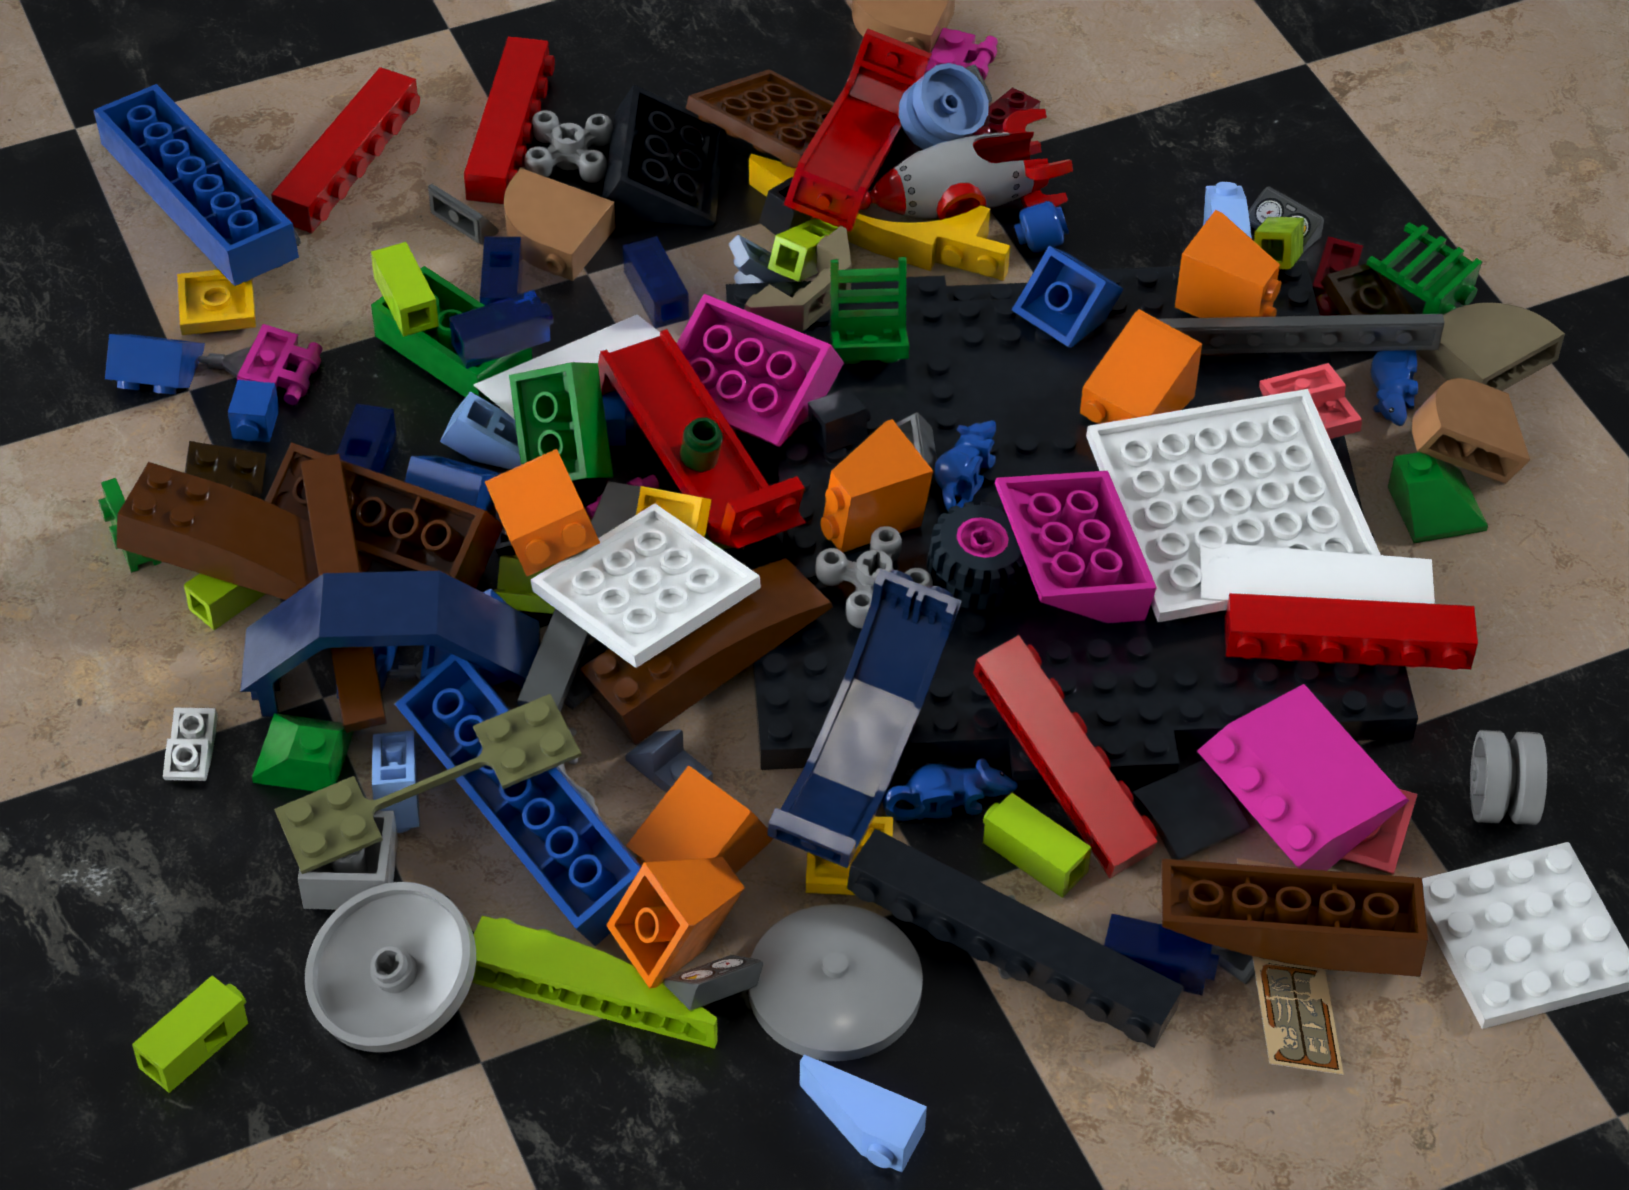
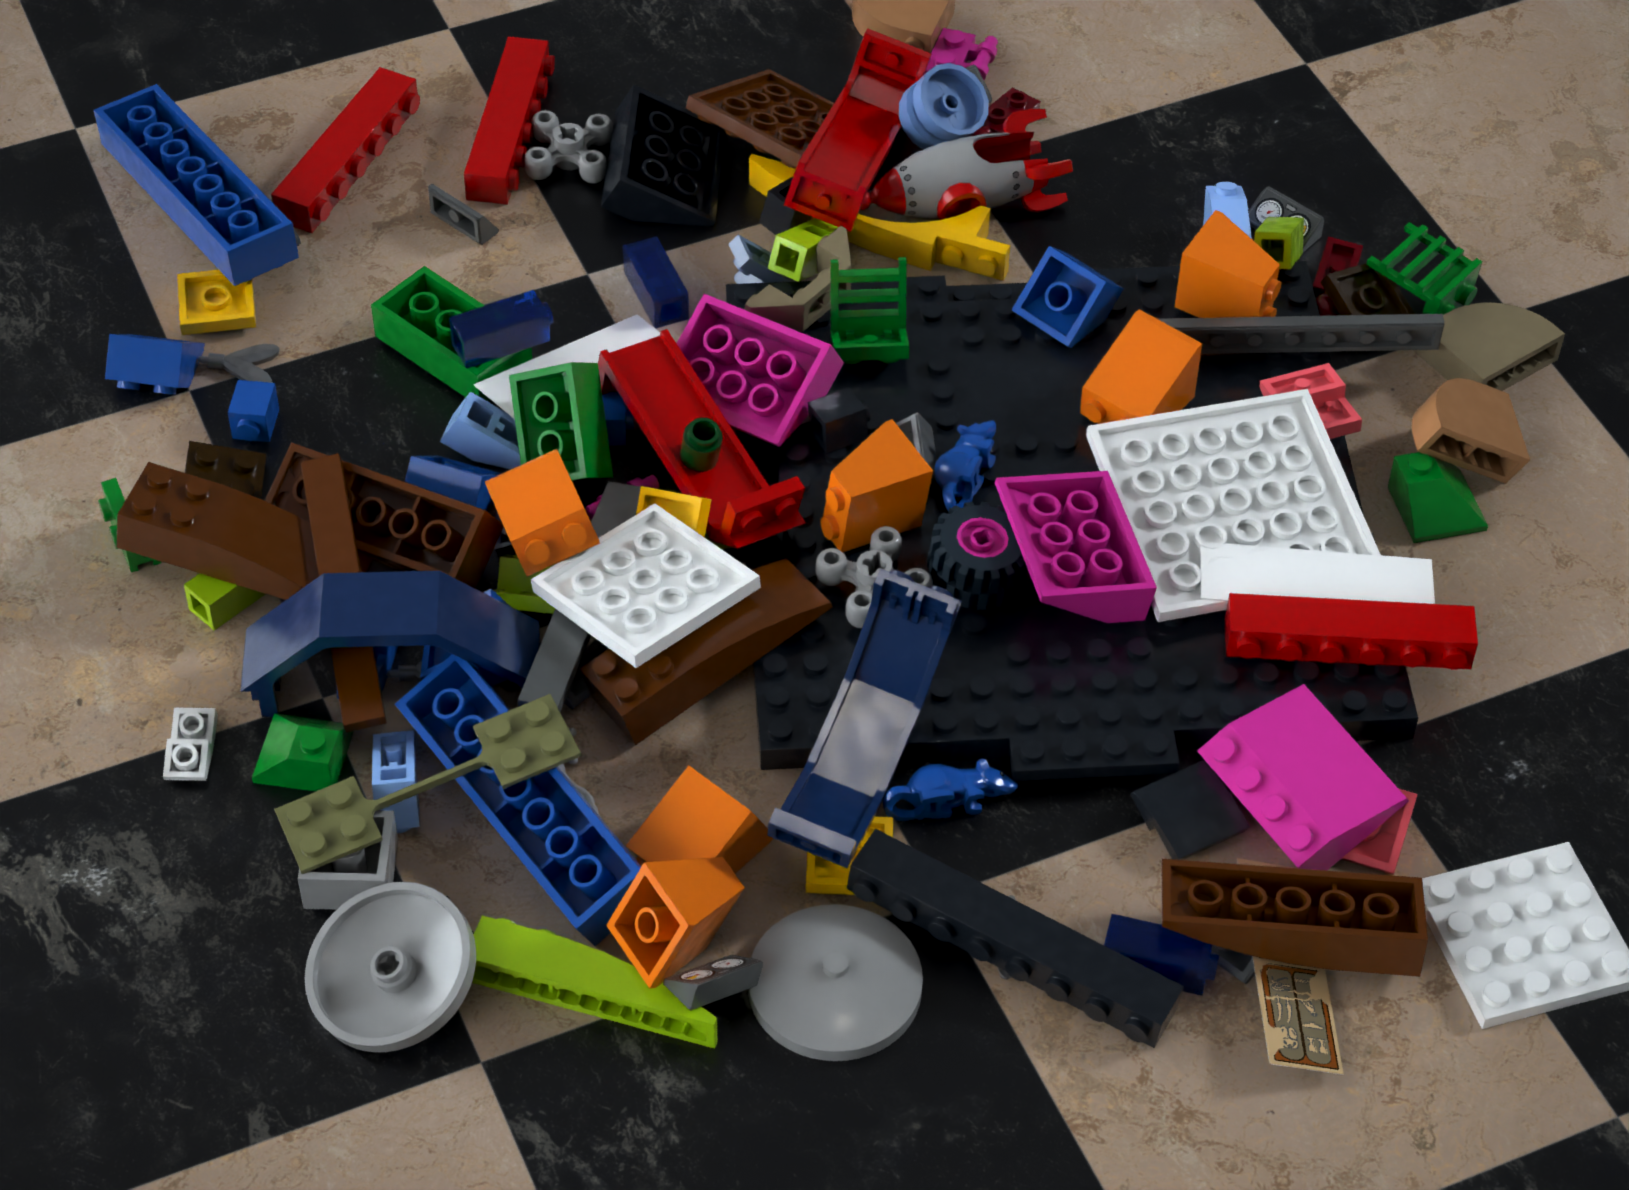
lime brick [132,976,248,1093] -> none
dark pink plate [237,324,323,405] -> none
clear blue brick [336,404,397,474] -> none
lime brick [371,242,439,337] -> none
clear blue brick [480,237,523,324] -> none
medium nougat brick [504,168,616,281] -> none
sand blue slope [625,729,713,793] -> none
light blue slope [800,1055,927,1172] -> none
red brick [973,635,1158,879] -> none
lime brick [983,793,1092,898] -> none
blue head [1014,201,1069,253] -> none
blue animal [1370,350,1418,426] -> none
light grey wheel [1470,730,1547,825] -> none

